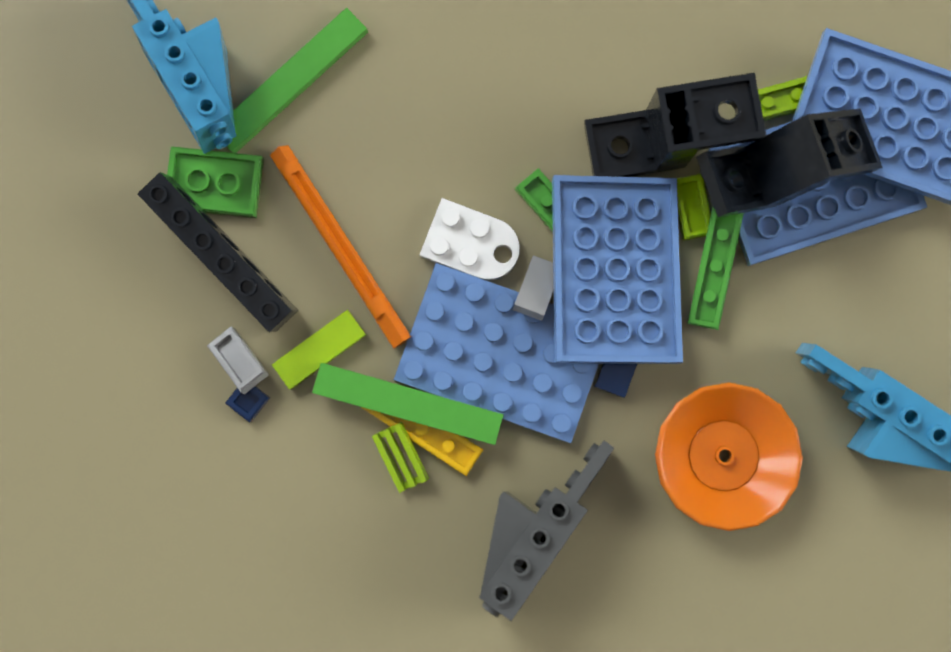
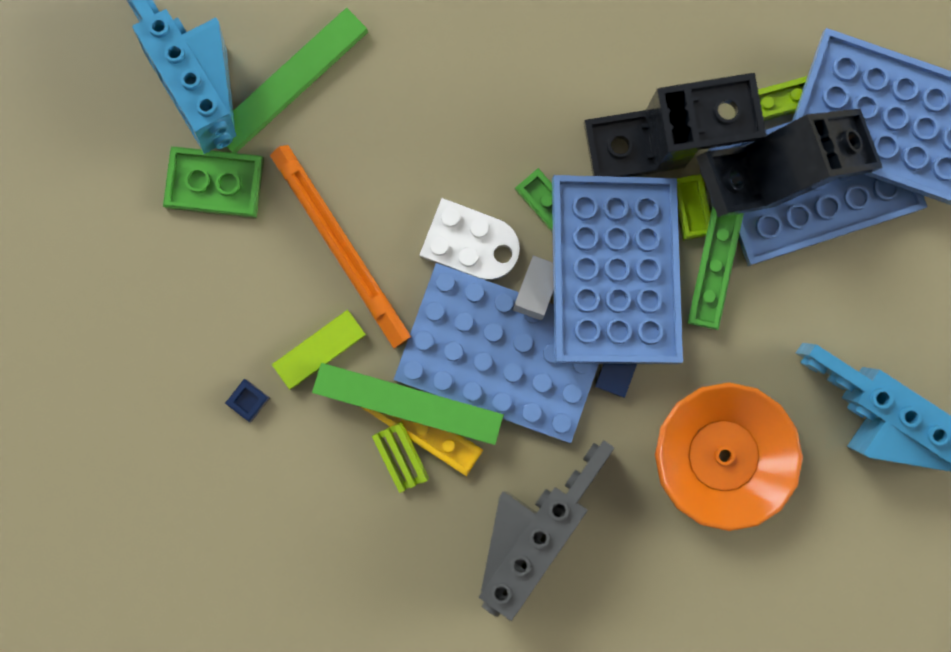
black brick [137,172,299,333] -> none
light grey tile [207,326,269,395] -> none

